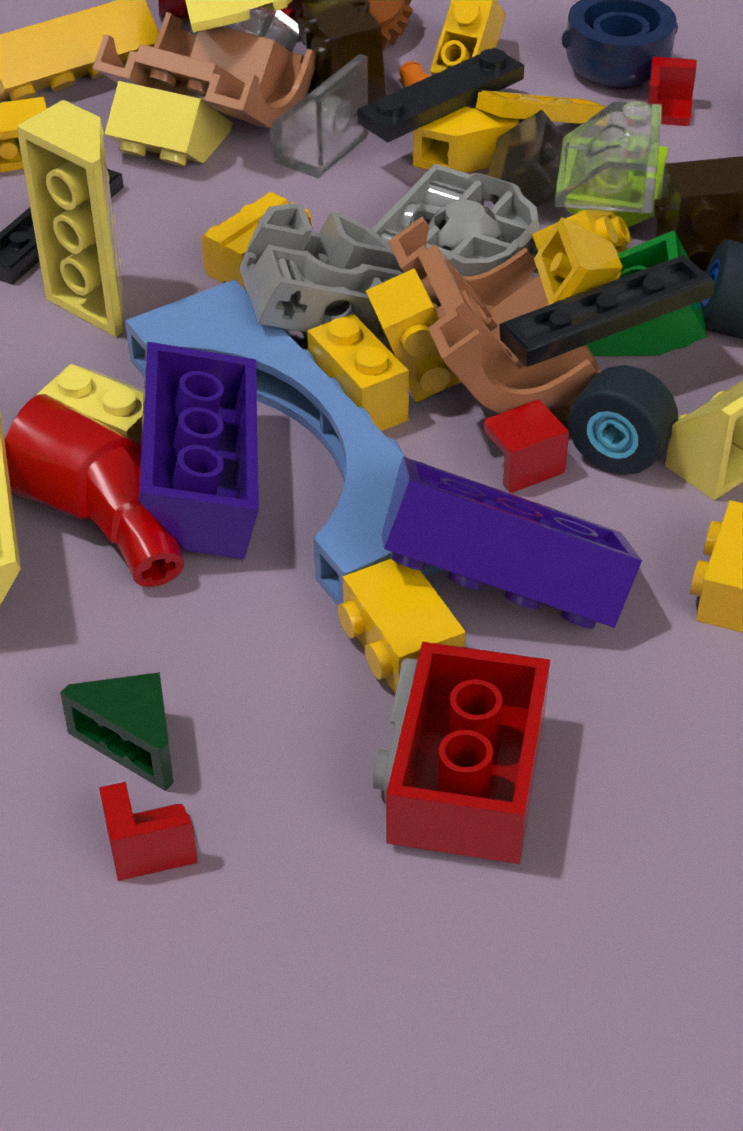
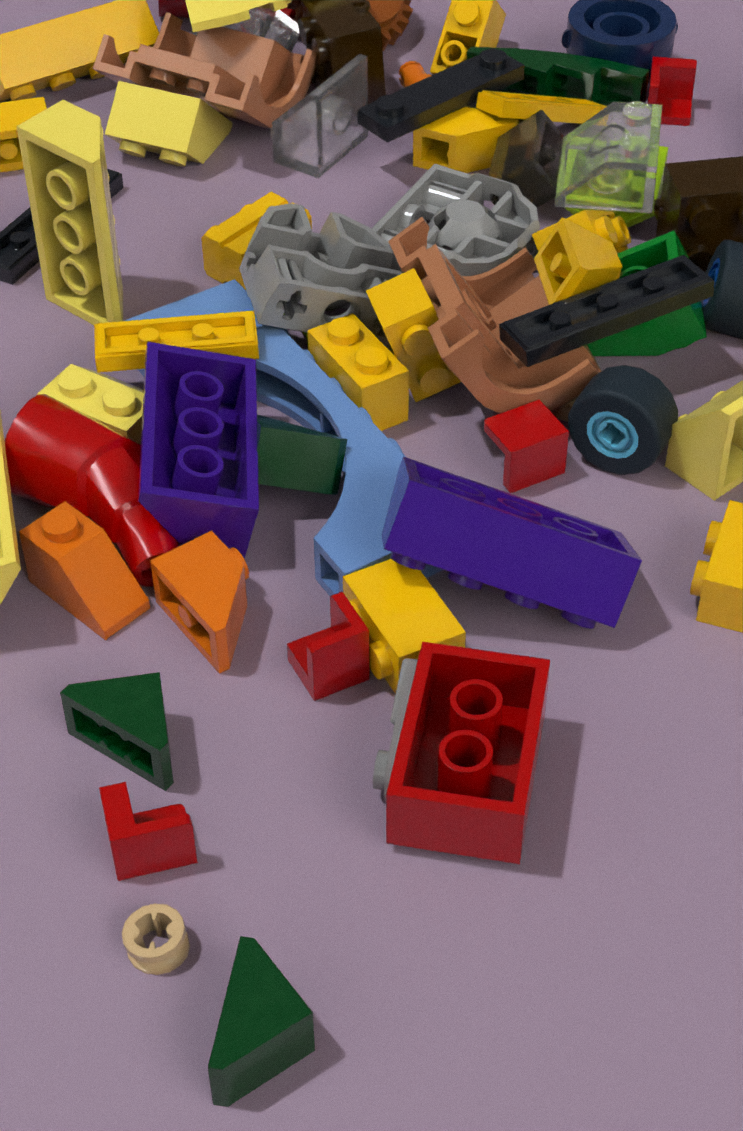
none -> orange slope [19,501,150,640]
none -> yellow tile [94,311,259,373]
none -> tan bush [122,903,190,975]
none -> orange slope [150,530,249,674]
none -> dark green slope [208,936,315,1107]
none -> dark green slope [257,415,347,495]
none -> red panel [287,592,370,701]
none -> dark green slope [467,47,649,117]

